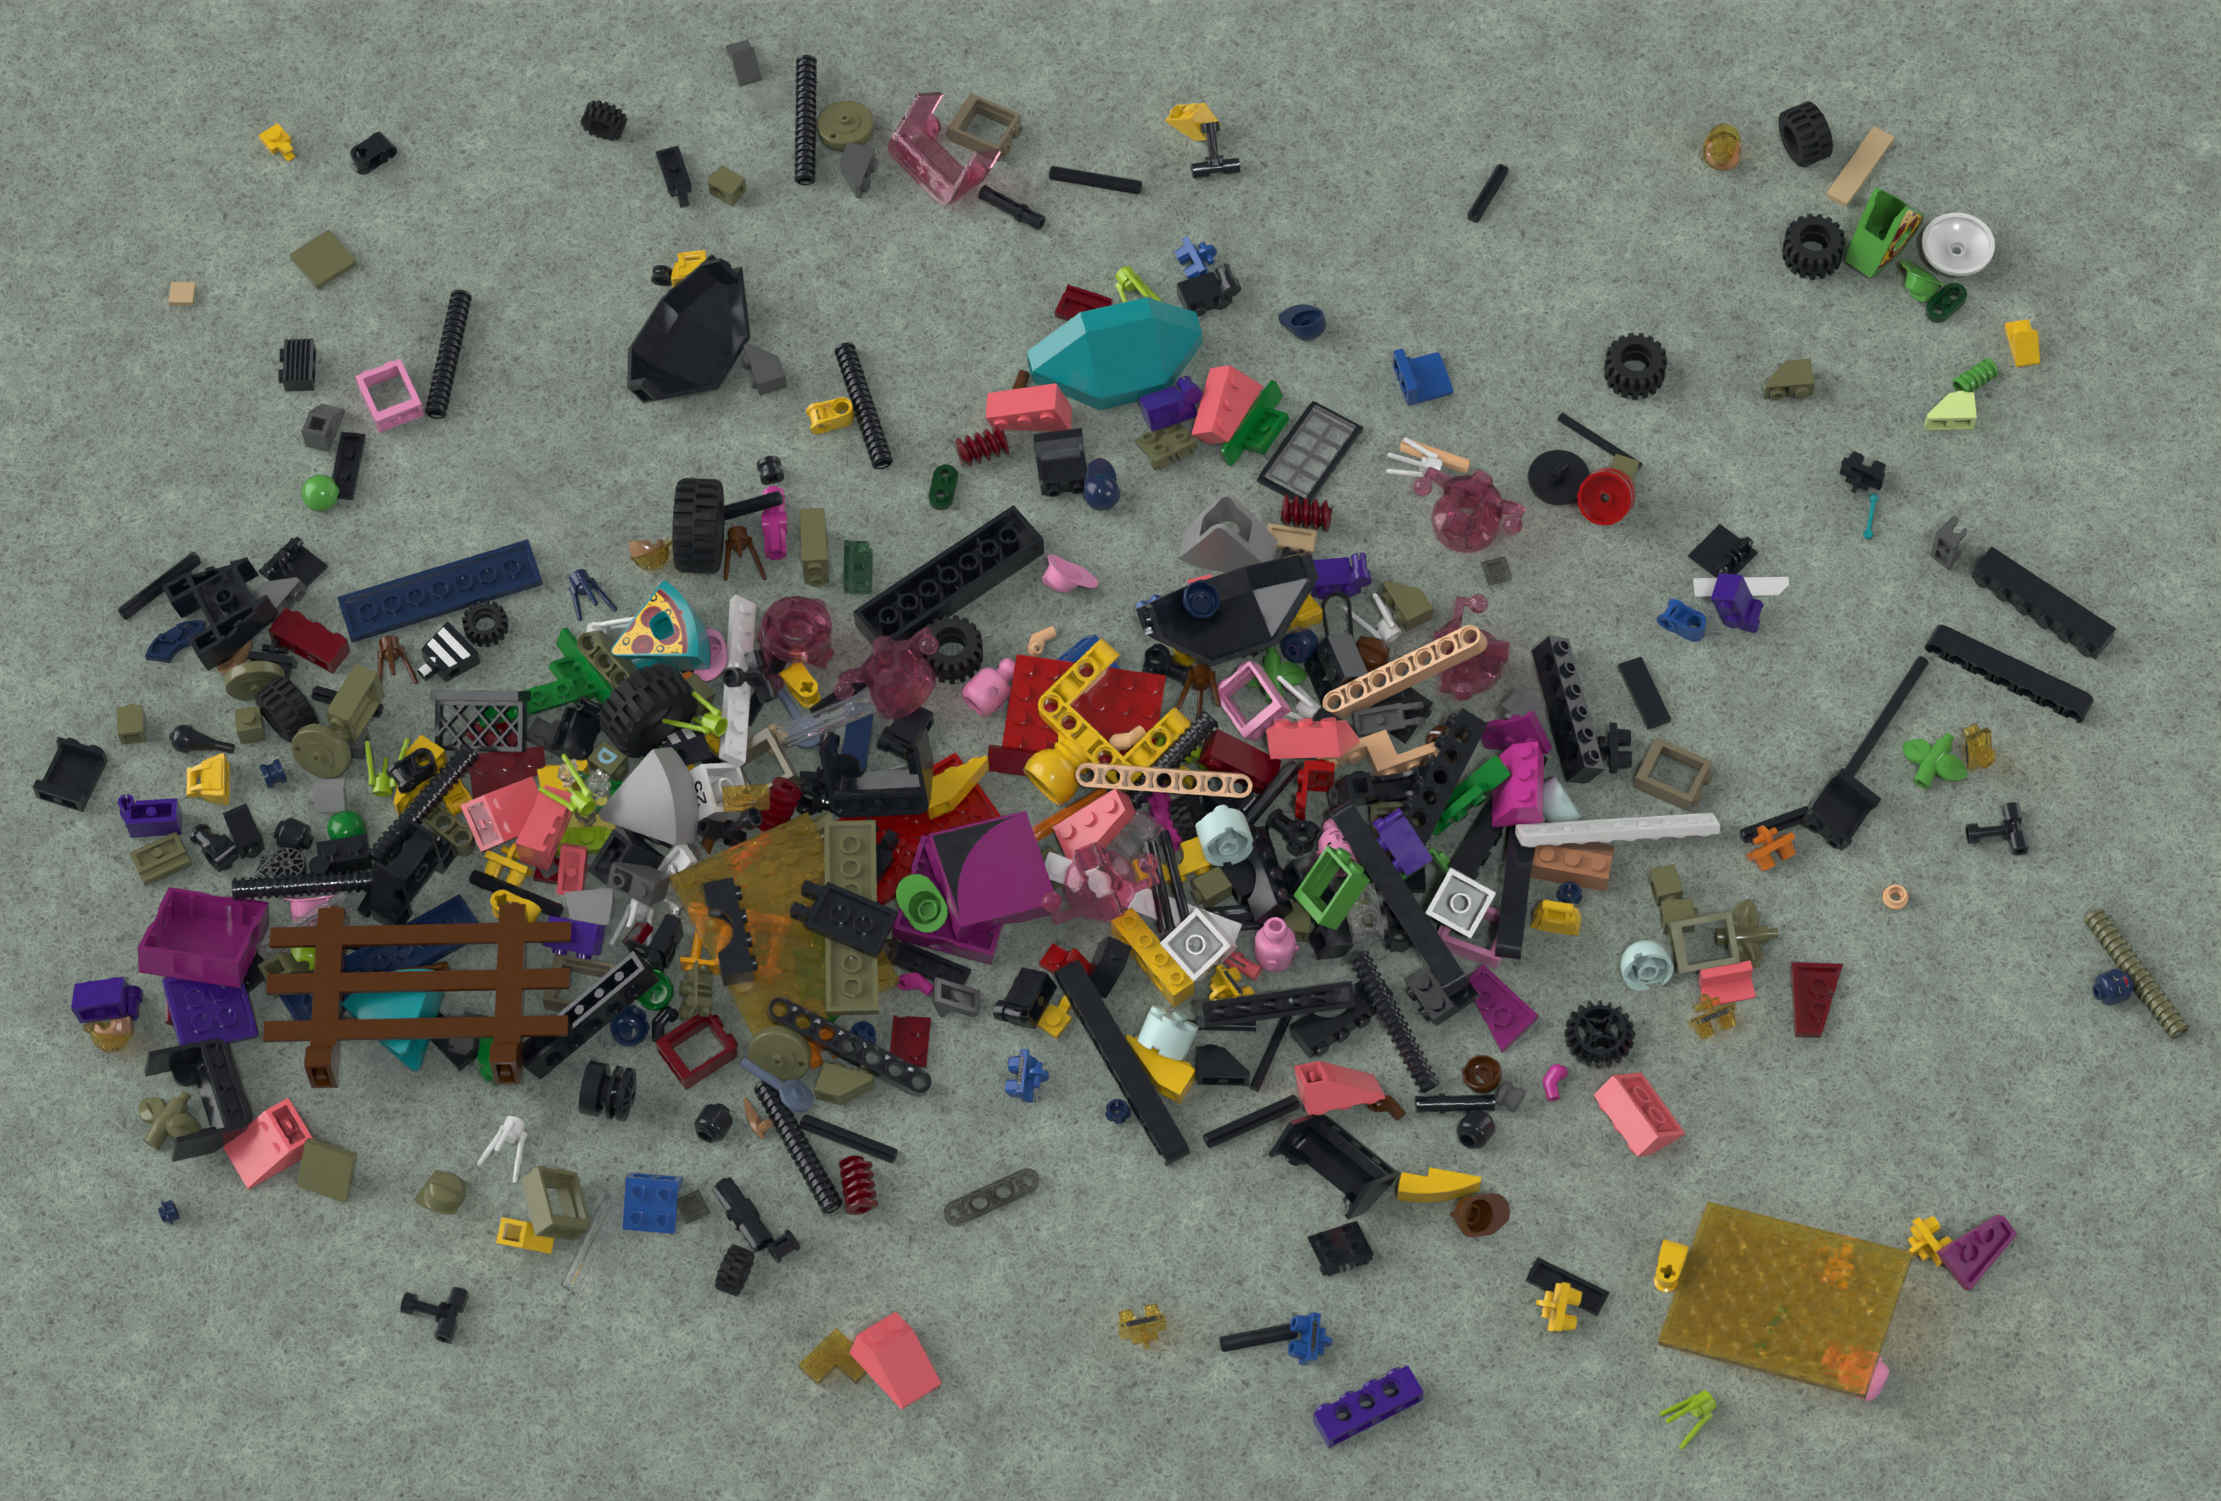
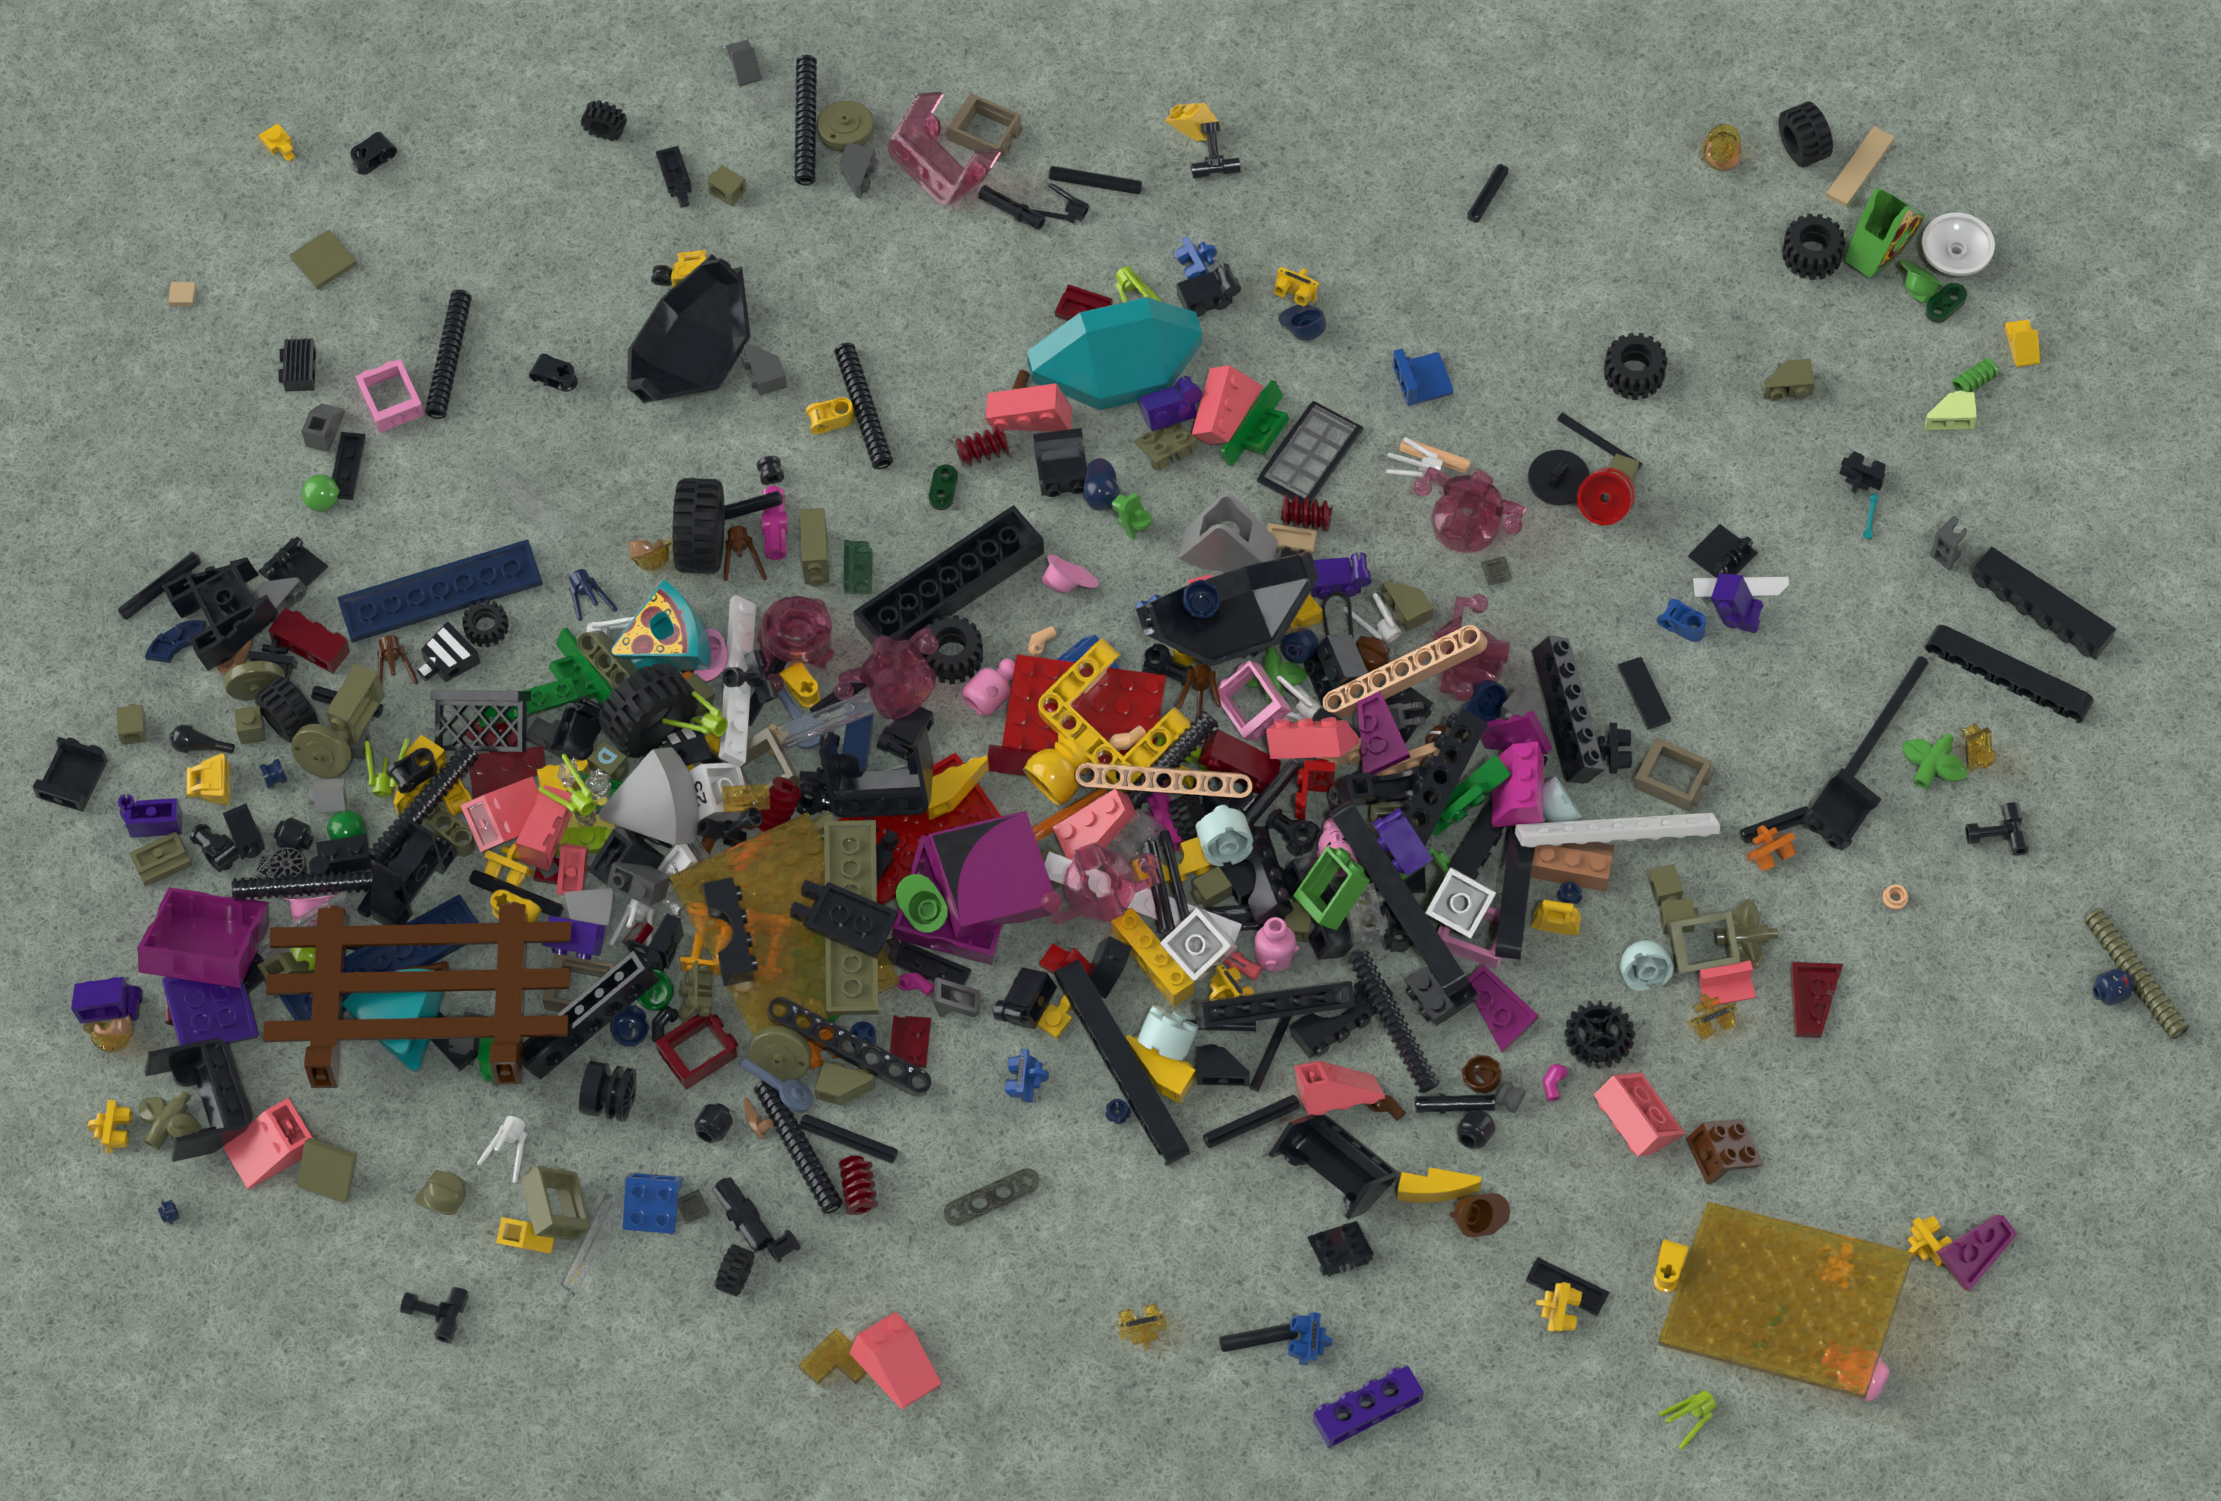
none -> yellow hips [87,1100,133,1153]
none -> black piece [529,353,578,392]
none -> black plant [1032,183,1090,224]
none -> bright green hips [1112,492,1152,540]
none -> yellow hips [1274,266,1319,307]
none -> magenta wing [1357,691,1411,775]
none -> dark blue cap [1464,680,1507,722]
none -> reddish brown bracket [1686,1119,1762,1184]

